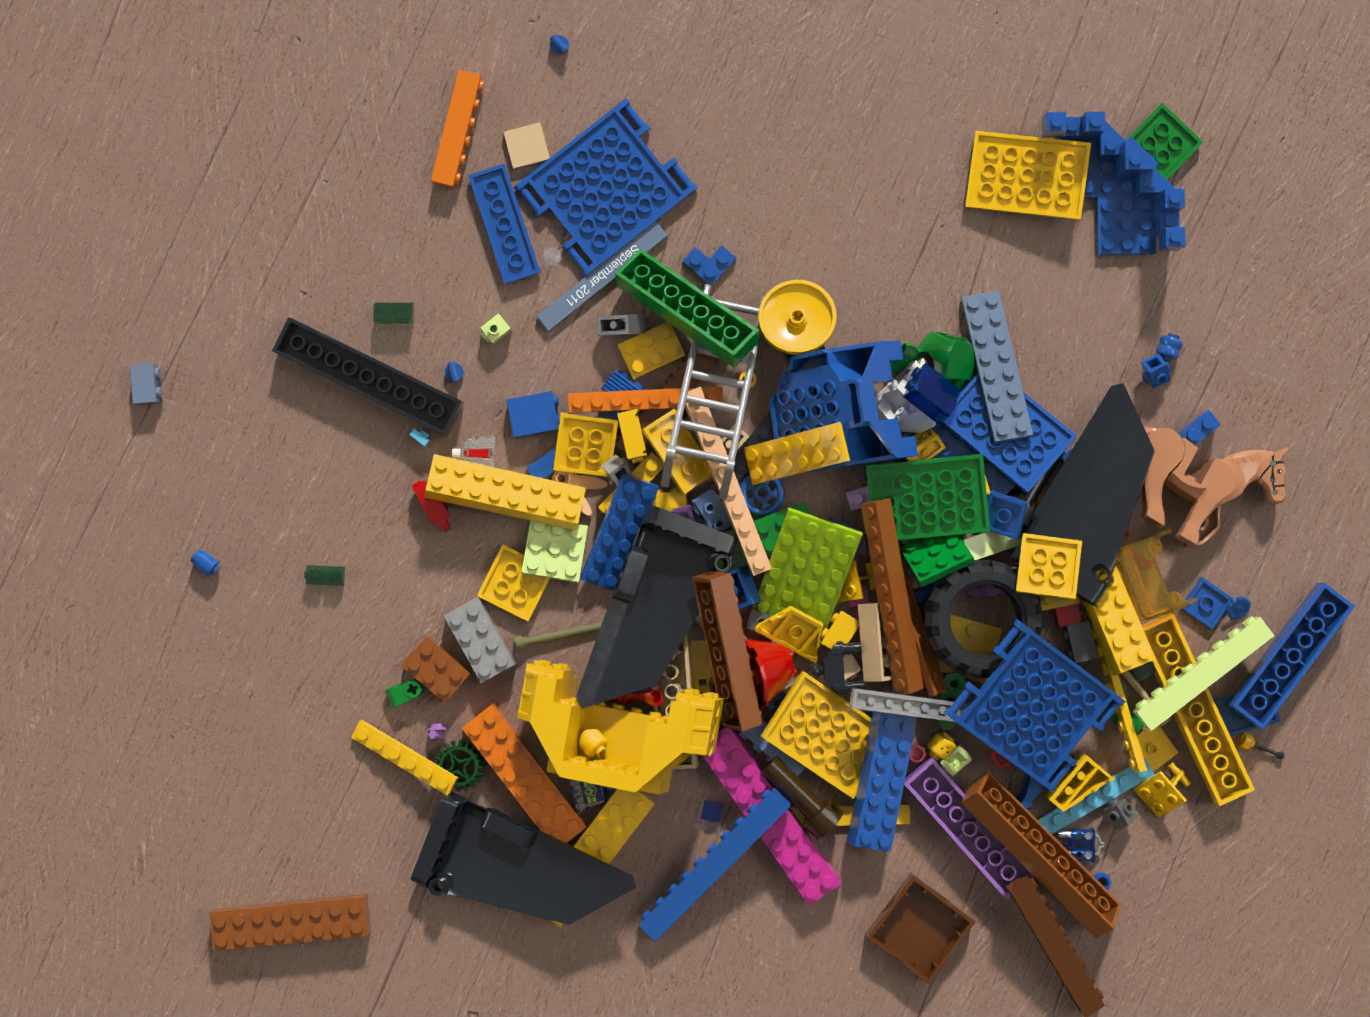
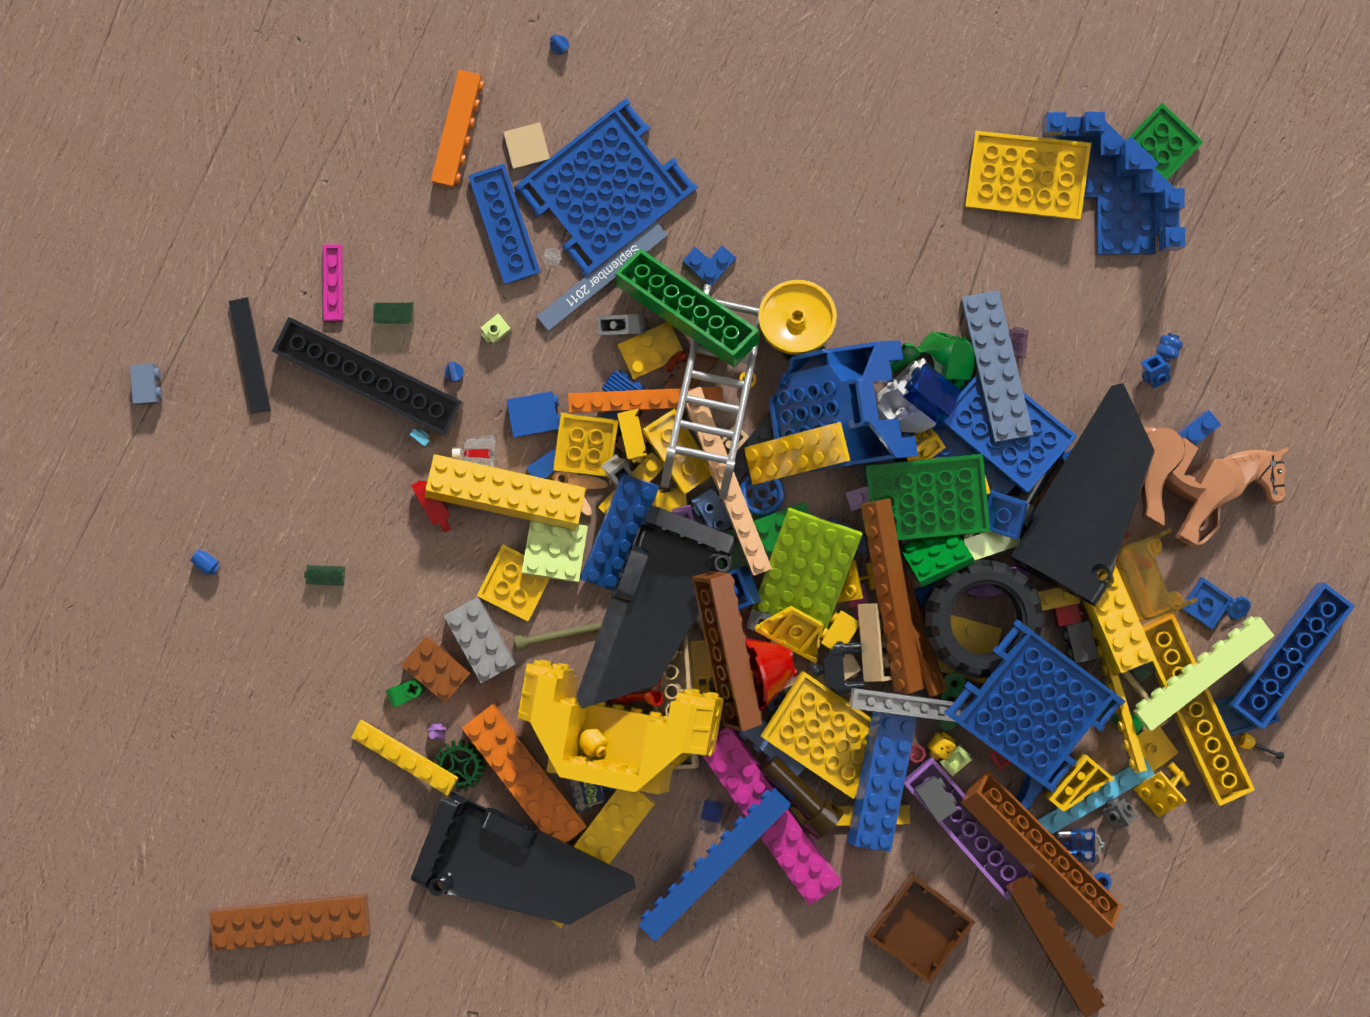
yellow plate [1016,533,1082,600] -> none
none -> black tile [229,297,271,414]
none -> dark pink tile [323,244,344,322]
none -> clear red piece [664,350,687,372]
none -> dark grey brick [914,775,958,823]
none -> clear purple bracket [1009,327,1029,359]

